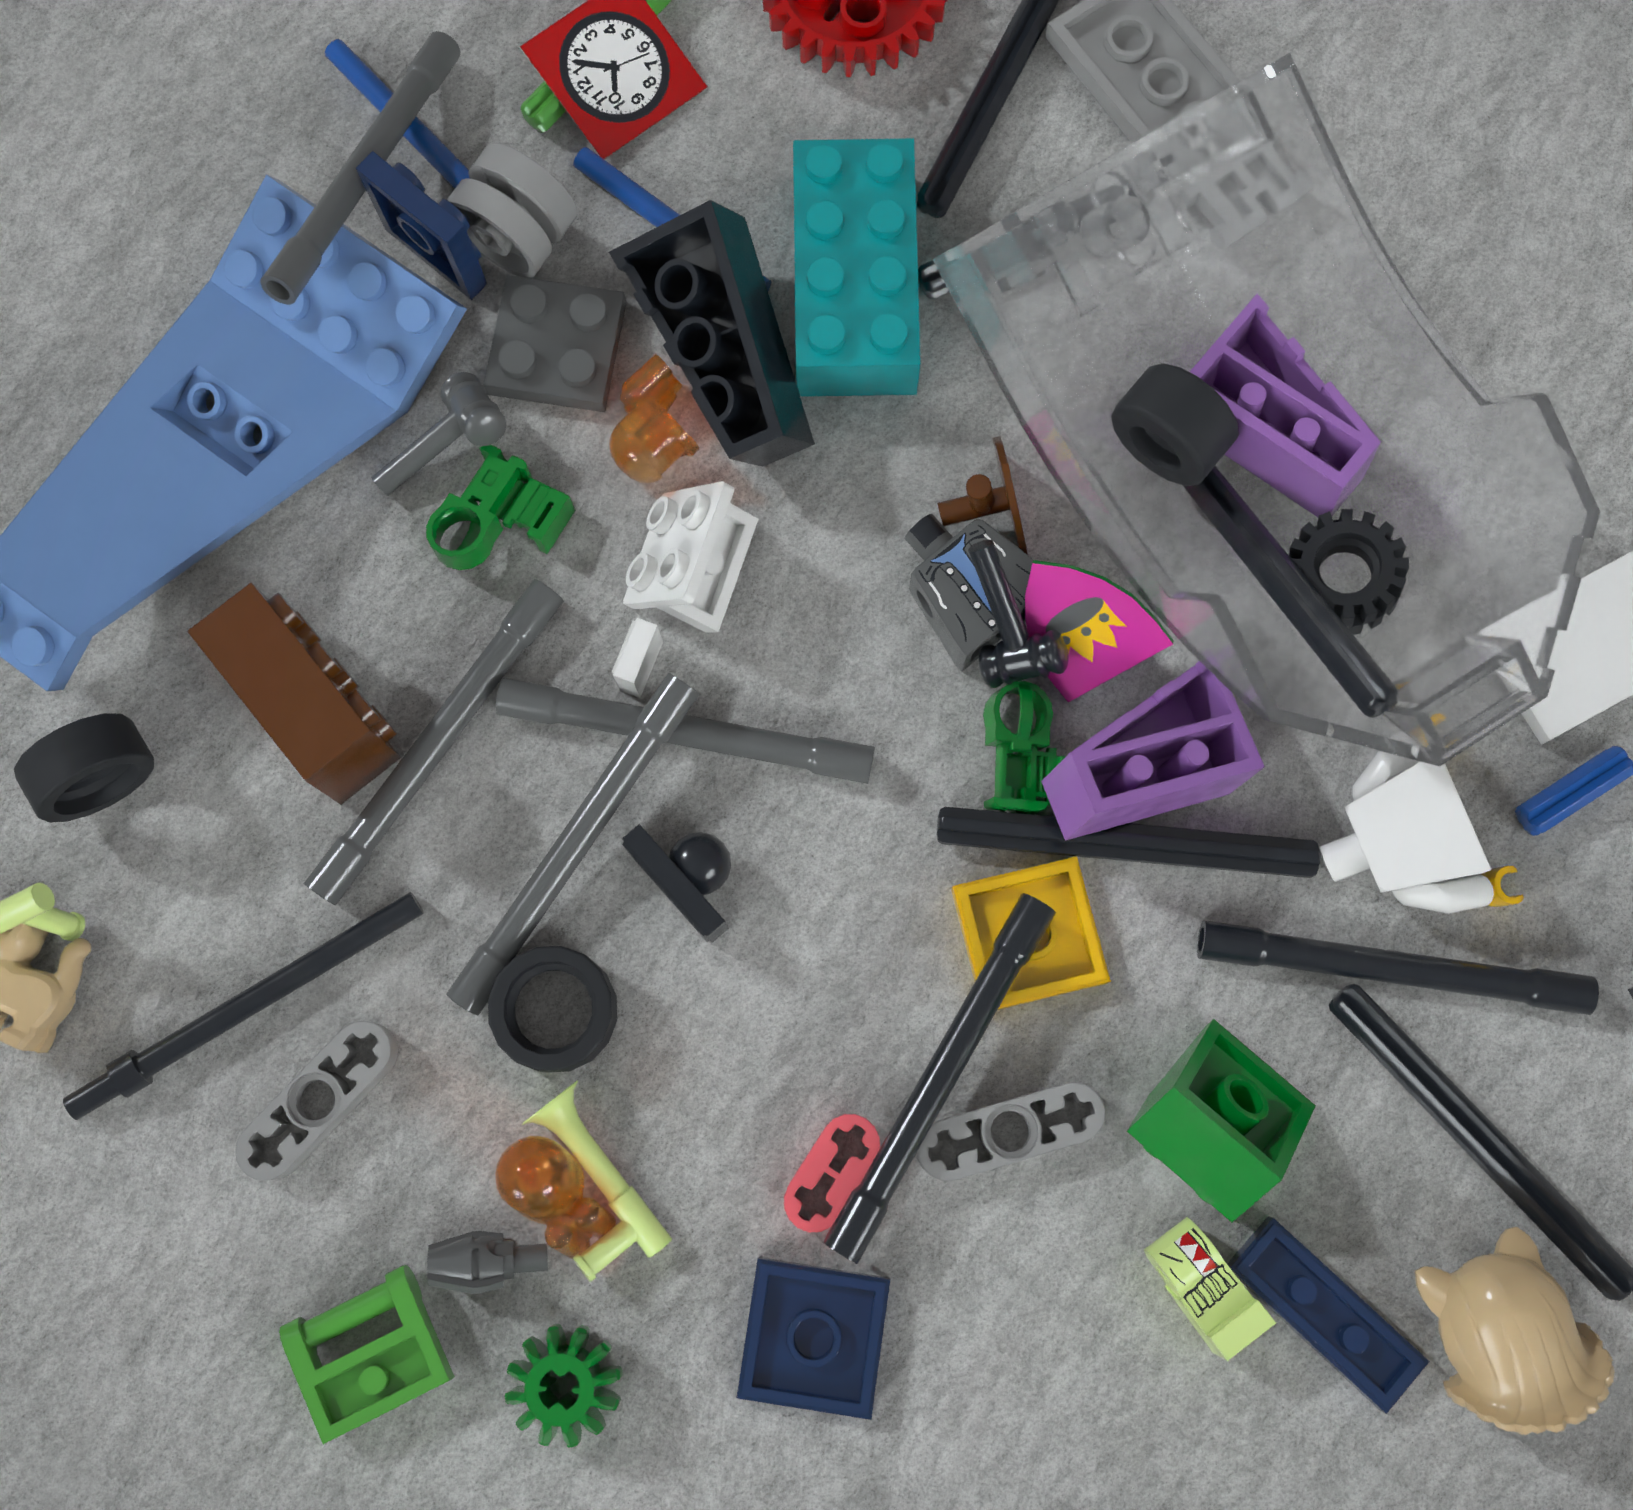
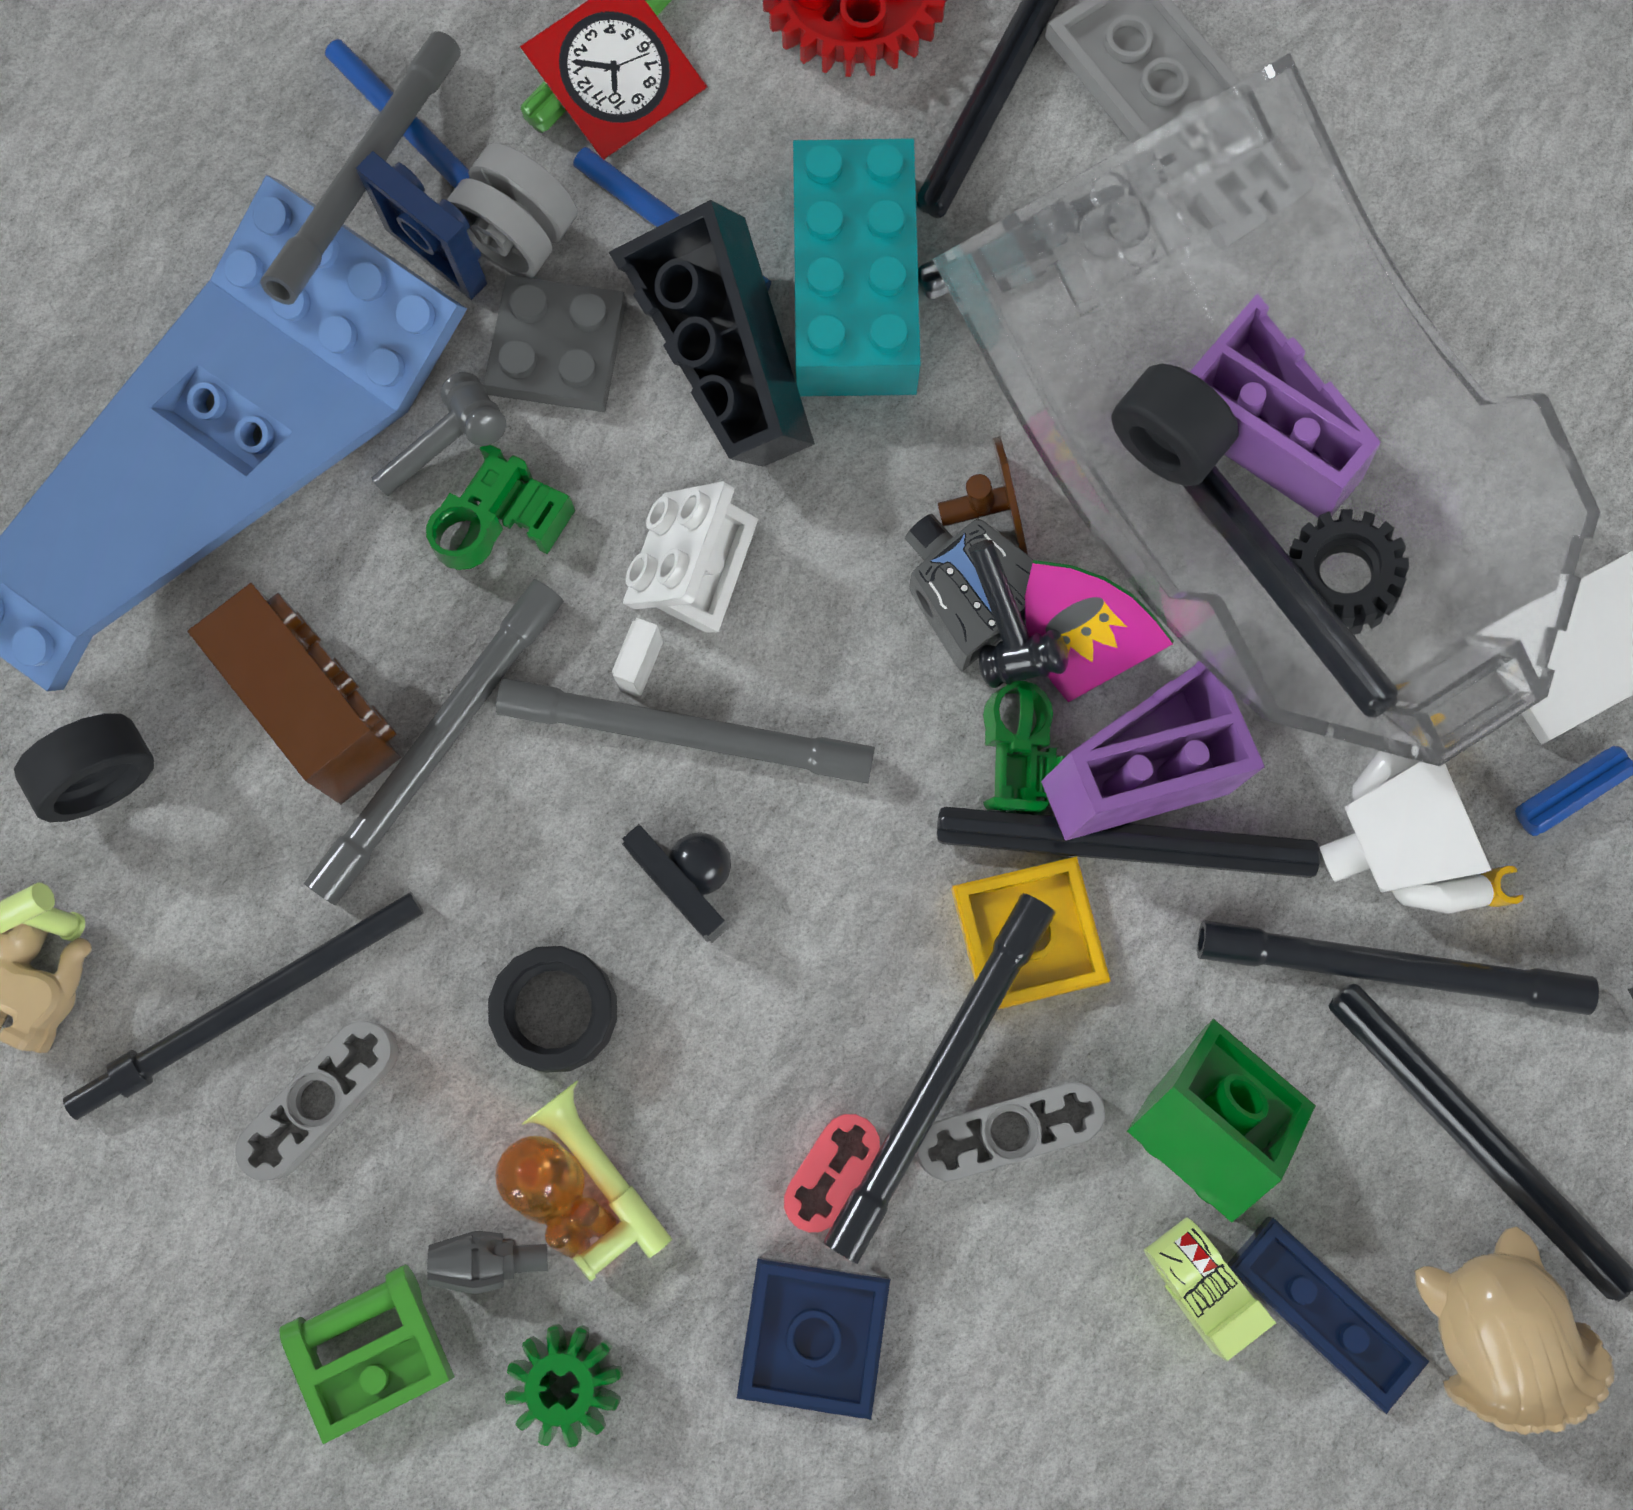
dark grey piece [446,673,700,1015] -> none
clear orange piece [609,354,700,483] -> none

